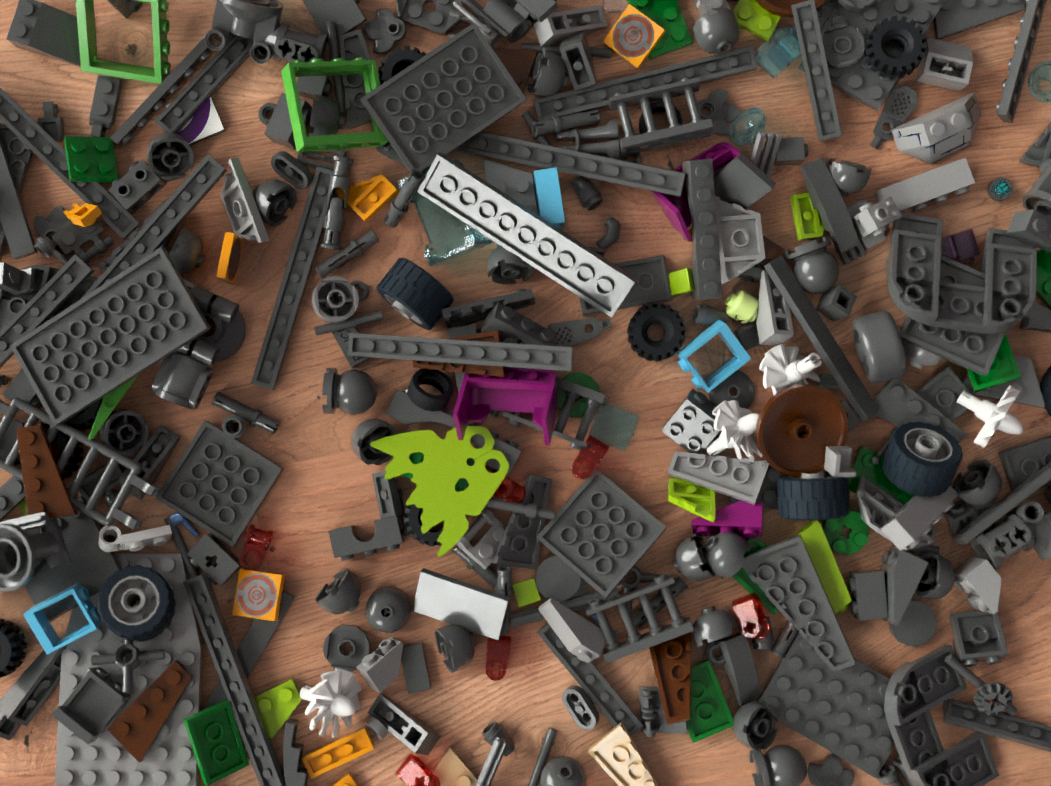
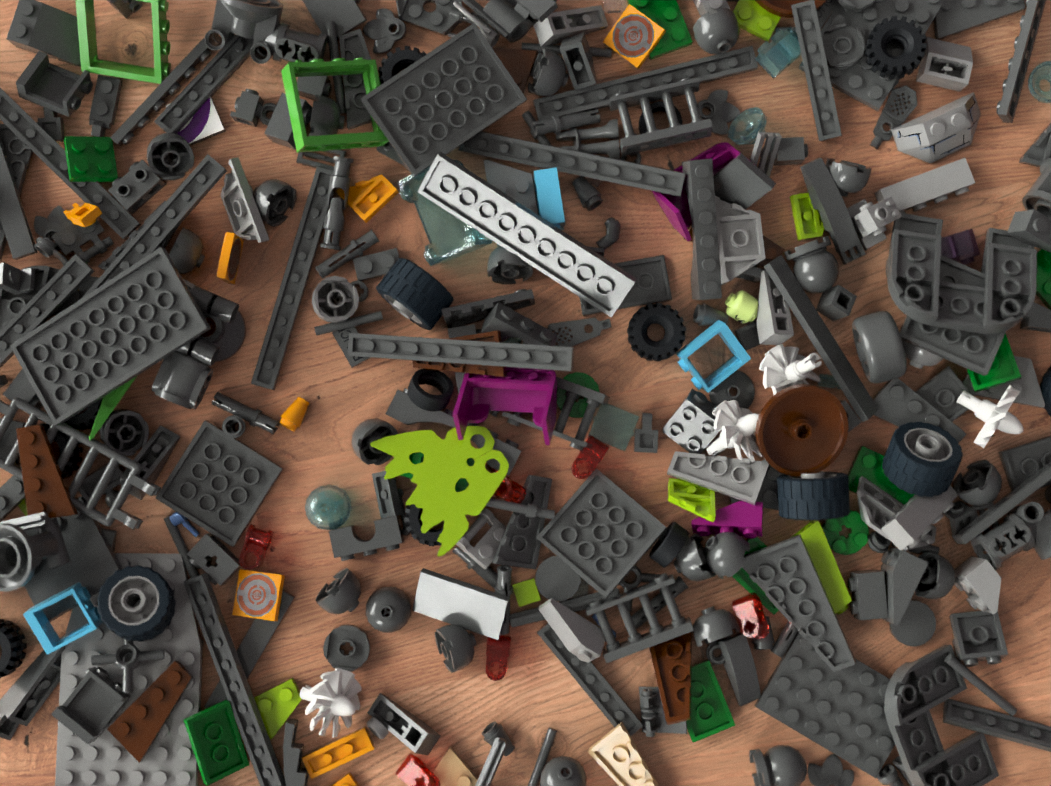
white plate [98,525,172,552] -> none
dark grey plate [271,151,313,190] -> none
dark grey tile [322,368,378,415] -> none
light grey slope [356,637,403,693] -> none
dark grey pin [384,169,425,228] -> none
dark grey tile [401,643,431,694] -> none
dark grey plate [562,685,599,730] -> none
lime tile [668,268,695,296] -> none
dark grey cylinder [733,702,779,751] -> none
light grey panel [824,446,857,477] -> none
dark grey hinge [871,429,896,465] -> none
dark grey gear [974,682,1013,716] -> none
tile [987,177,1013,201] -> none
none -> dark grey panel [16,51,93,117]
none -> dark grey brick [230,89,264,127]
none -> light orange cone [279,397,310,432]
none -> clear light blue cylinder [305,484,352,530]
none -> dark grey plate [353,248,400,281]
none -> dark grey plate [634,413,658,453]
none -> black tyre [649,522,689,568]
none -> dark grey plate [868,532,890,553]

